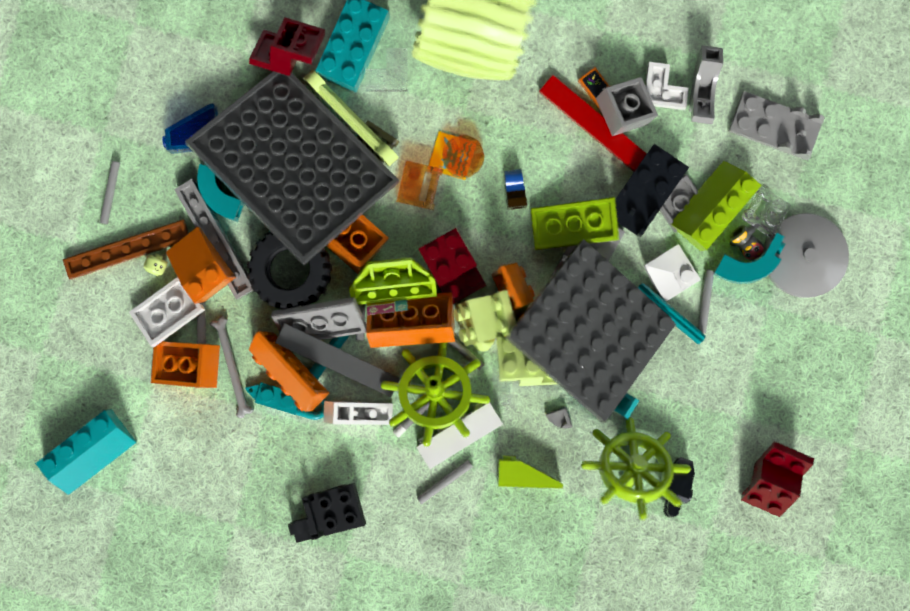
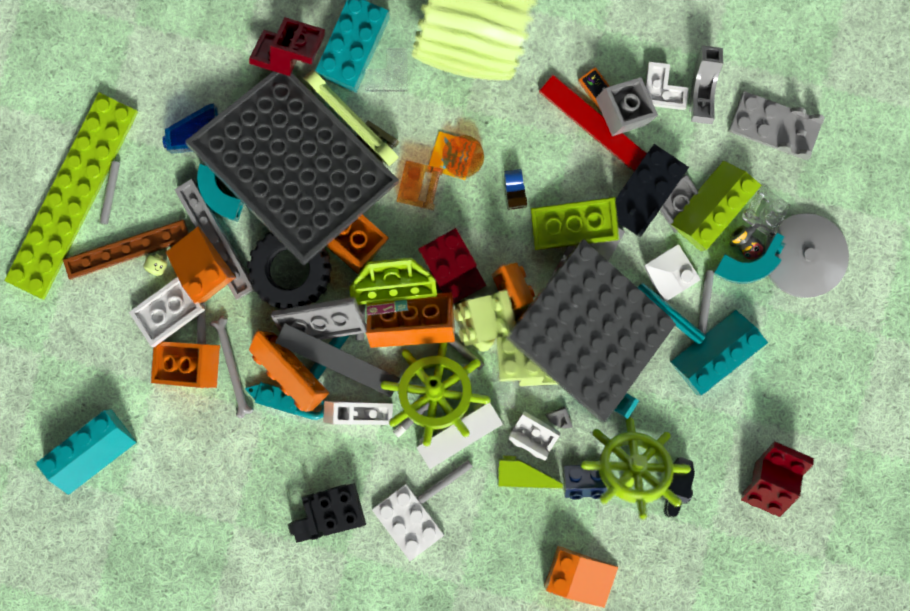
none -> lime plate [4,92,138,300]
none -> white plate [372,484,444,561]
none -> white bracket [508,411,561,460]
none -> orange slope [544,546,618,608]
none -> dark blue bracket [564,465,608,500]
none -> teal slope [670,310,768,396]

